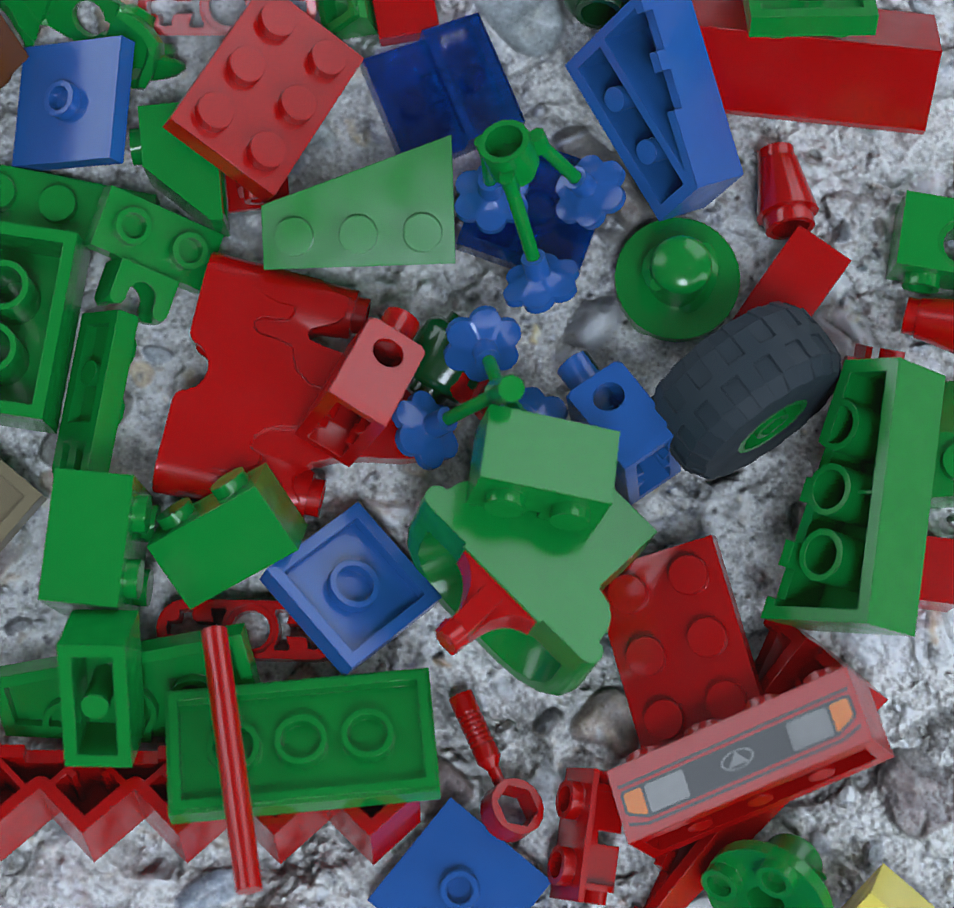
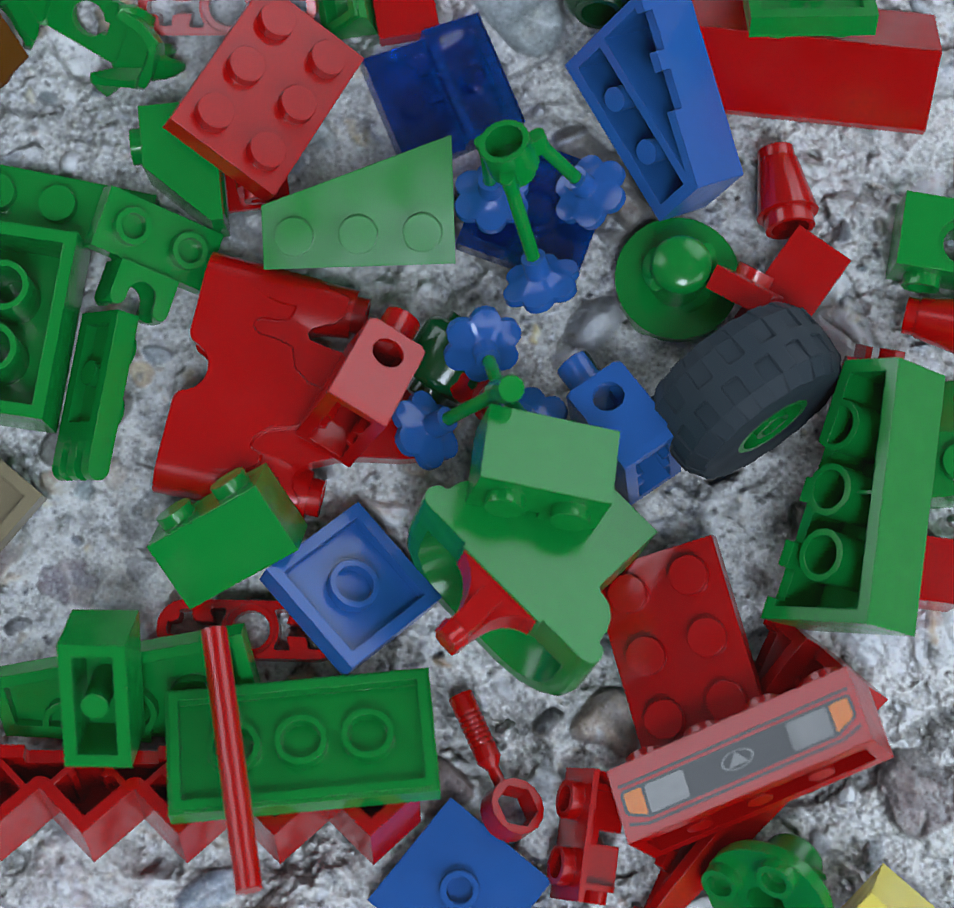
blue plate [12,35,135,171] -> none
green brick [38,468,161,615] -> none
none -> red plate [706,261,784,310]

